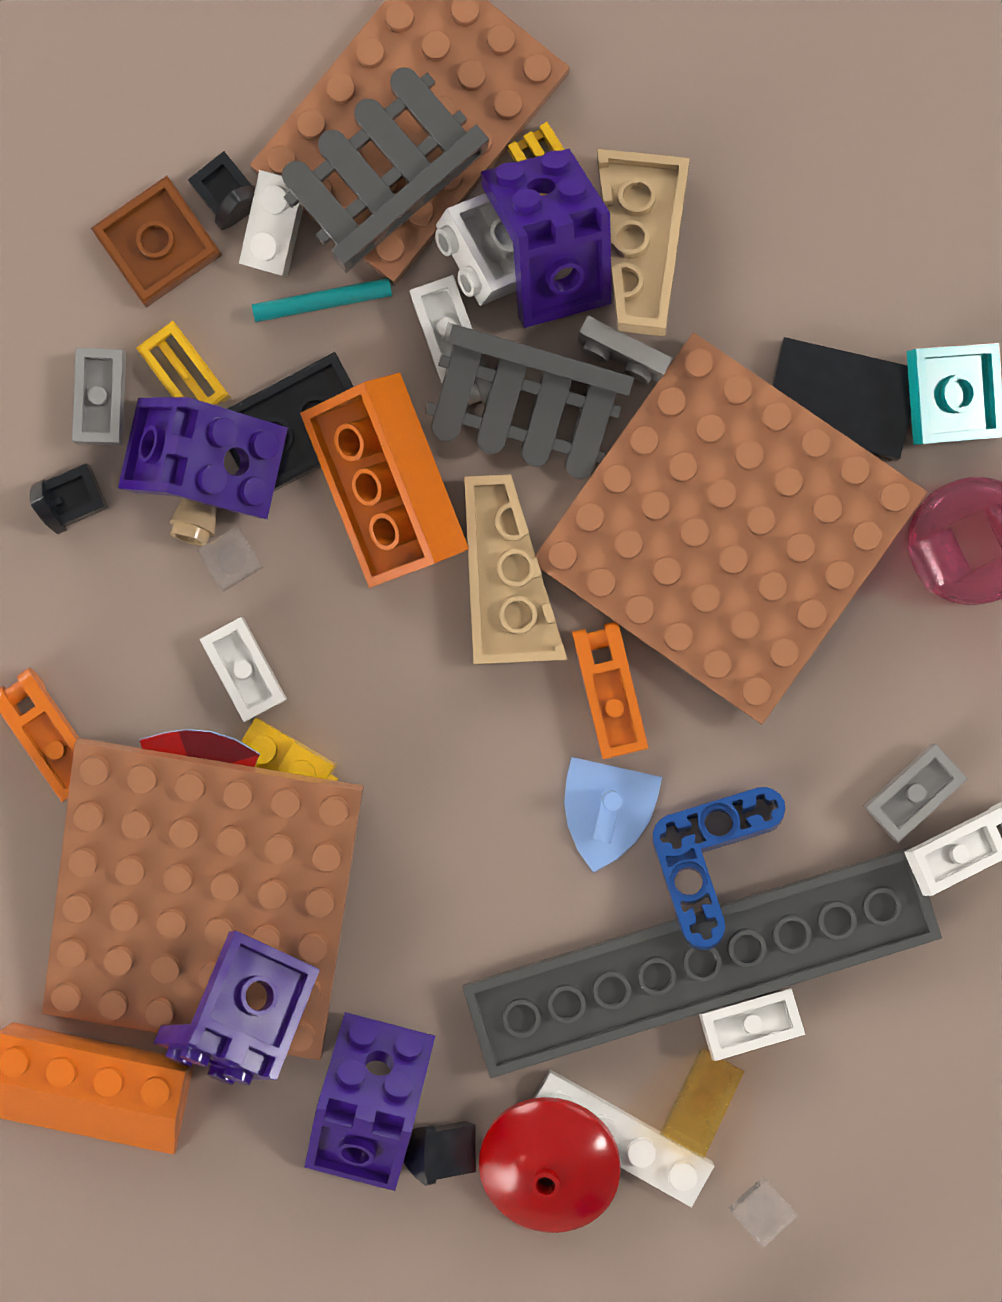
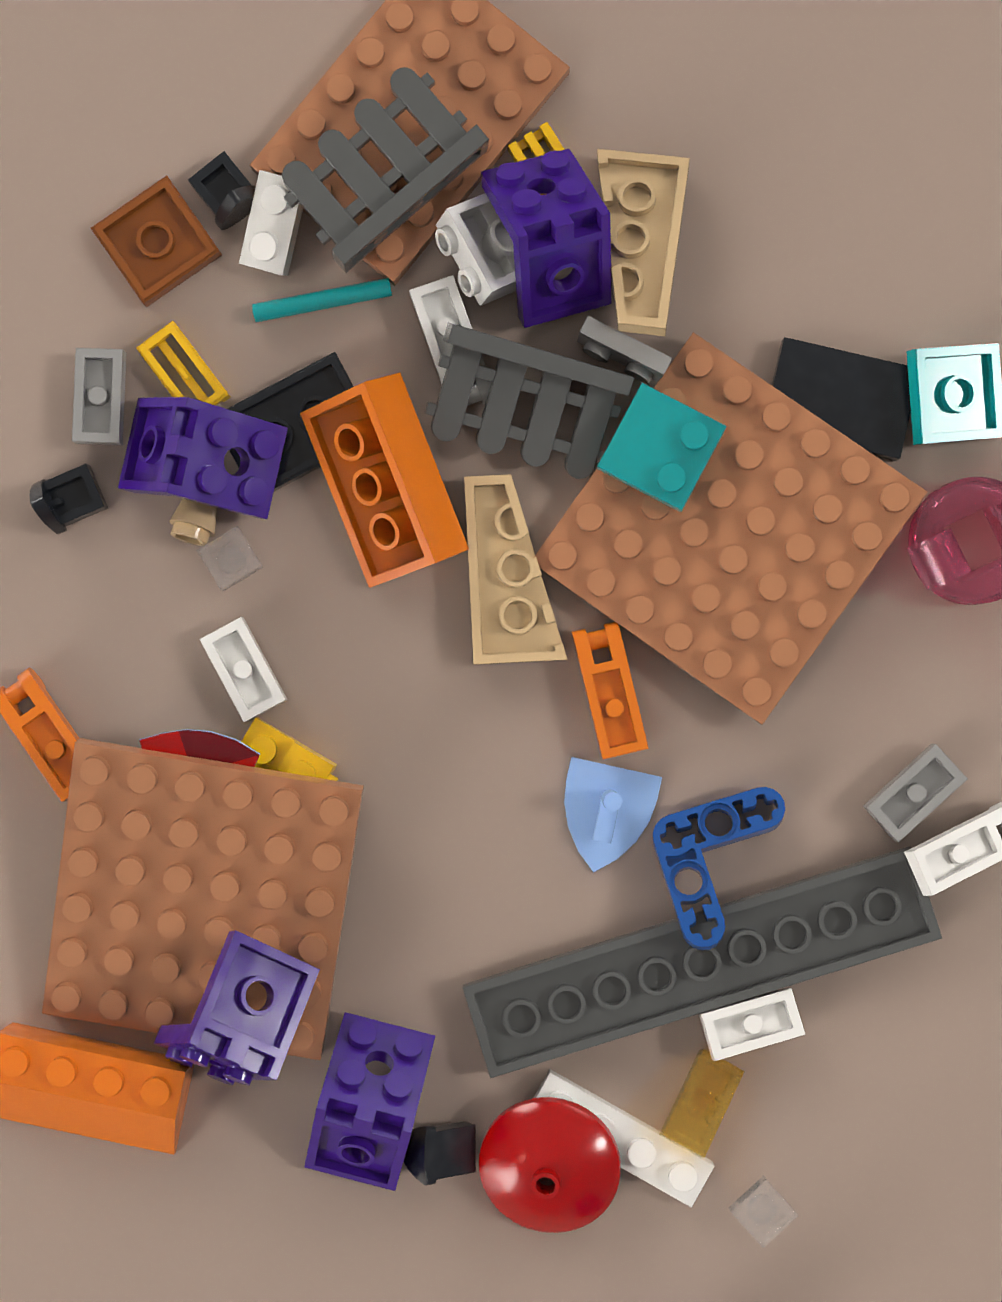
none -> teal plate [597,383,727,512]

